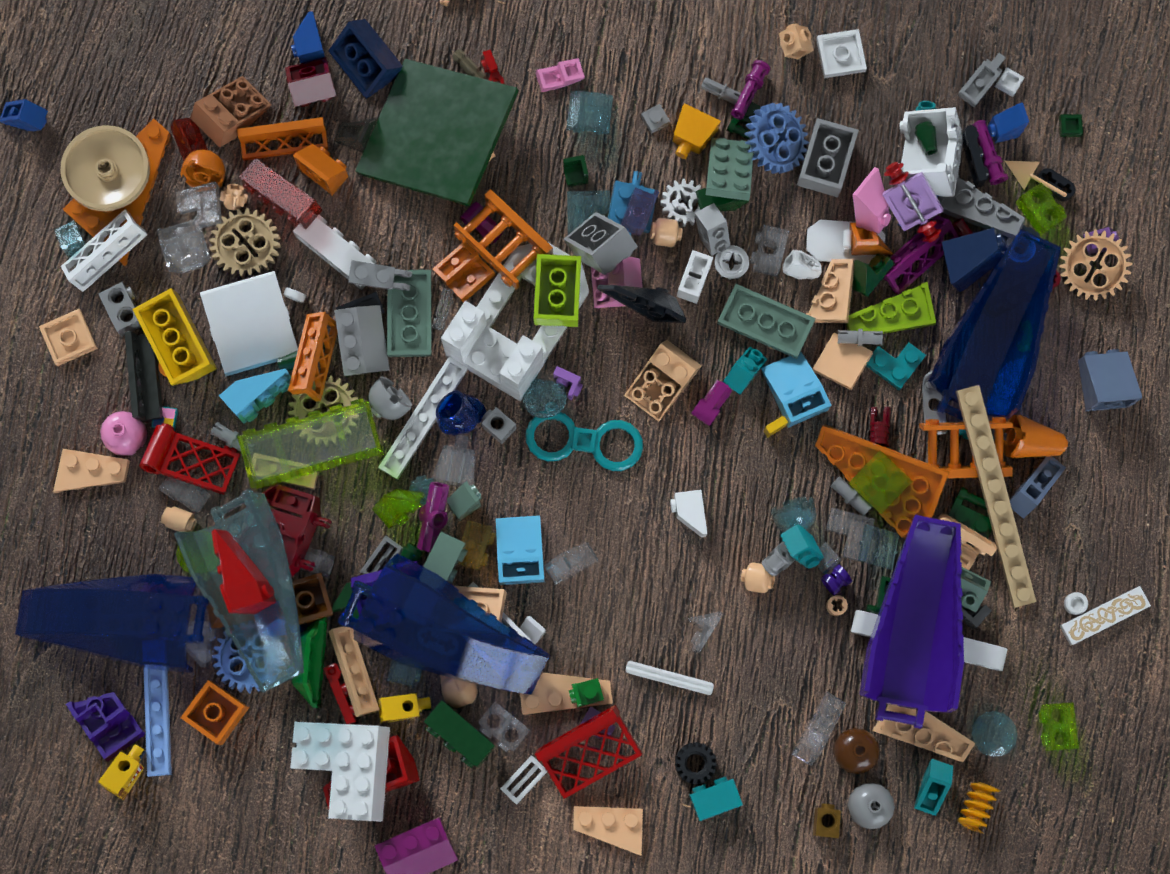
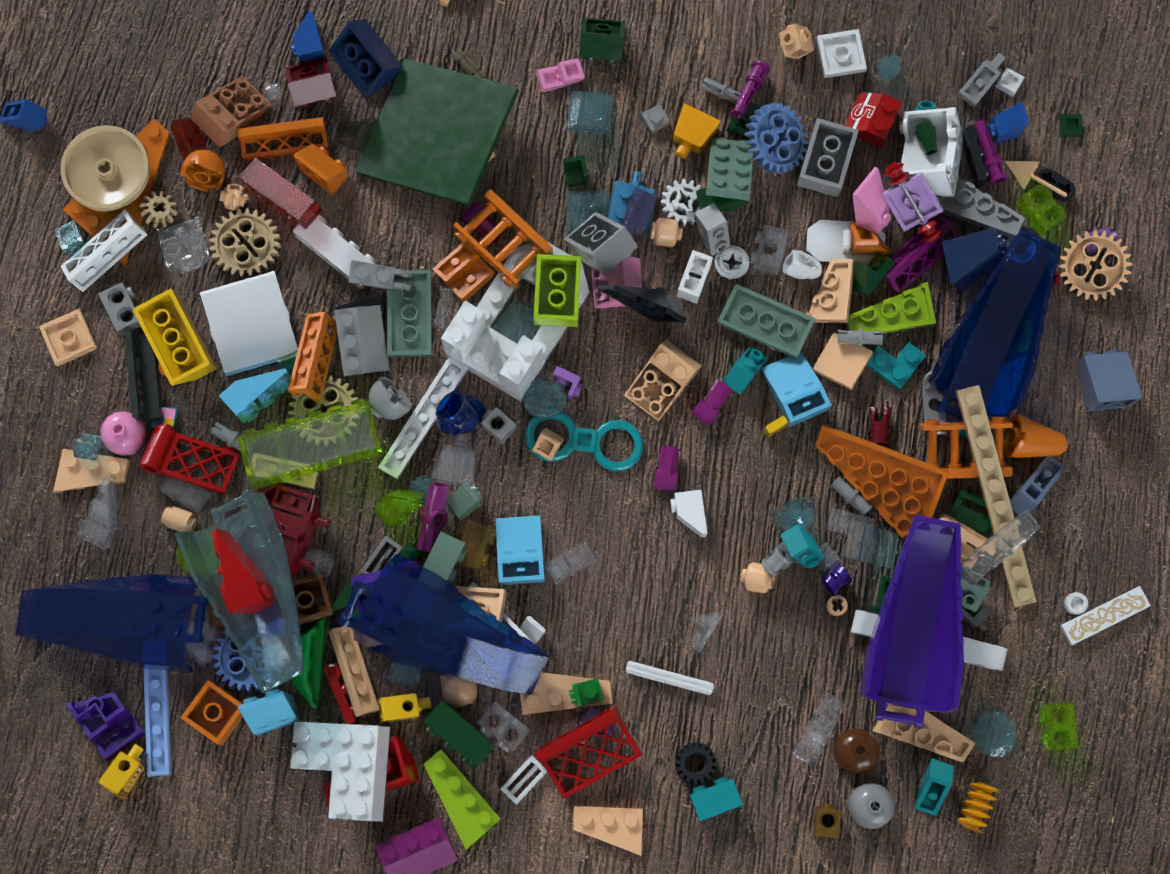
clear plate [176,182,222,228] -> none
white tile [283,287,307,303] -> none
red plate [480,49,504,84] -> none
clear neon green plate [849,451,913,514] -> none
dark red pin [952,218,975,237] -> none
none -> clear light blue bracket [72,433,104,461]
none -> clear slope [78,476,119,548]
none -> tan gear [139,191,177,228]
none -> medium azure slope [238,689,301,736]
none -> clear plate [263,81,283,102]
none -> lime wing [424,749,501,850]
none -> clear light blue piece [492,300,541,344]
none -> light nougat slope [532,428,564,461]
none -> dark green slope [579,17,625,63]
none -> magenta piece [653,446,680,492]
none -> red slope [845,93,902,148]
none -> clear light blue gear [876,53,903,81]
none -> clear slope [962,509,1041,585]

